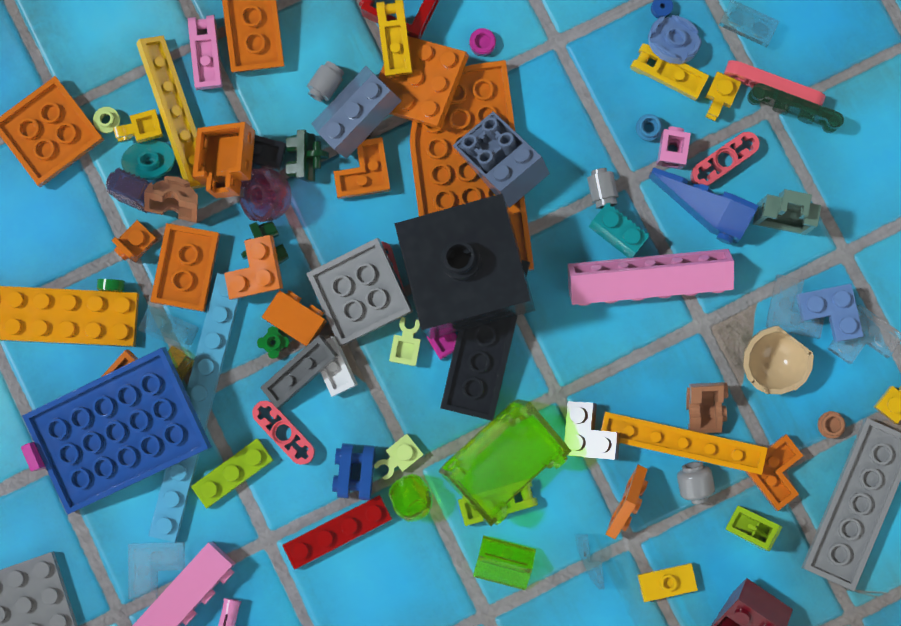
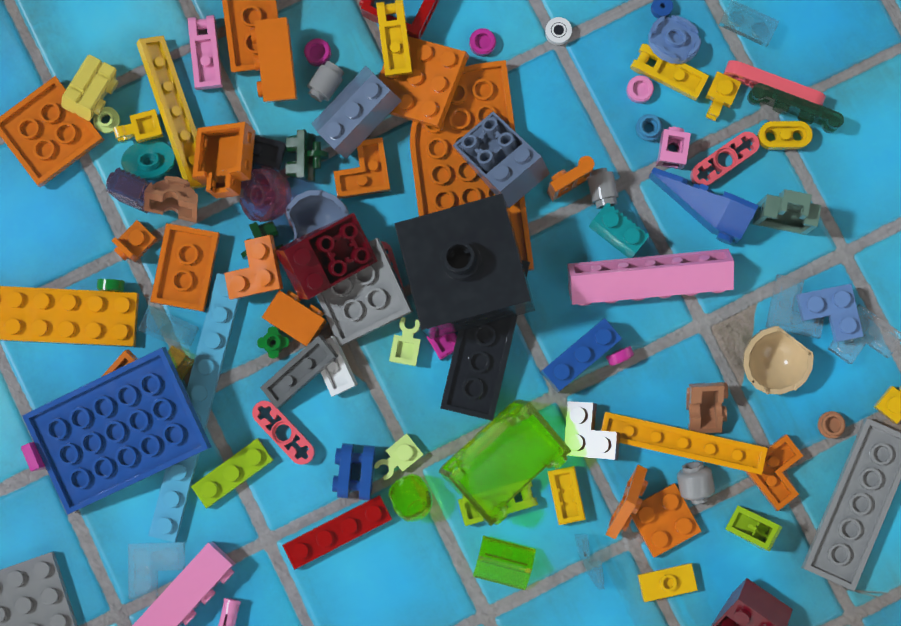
none -> light yellow brick [61,55,118,121]
none -> orange brick [250,17,298,103]
none -> dark red slope [275,213,378,300]
none -> sand blue cylinder [286,190,349,241]
none -> dark pink tile [304,38,331,67]
none -> blue brick [540,318,622,393]
none -> white tile [545,17,572,45]
none -> orange plate [547,156,594,202]
none -> yellow plate [547,466,586,525]
none -> dark pink tile [606,345,634,366]
none -> bright pink tile [626,75,654,104]
none -> orange plate [630,483,702,558]
none -> yellow plate [757,121,813,150]

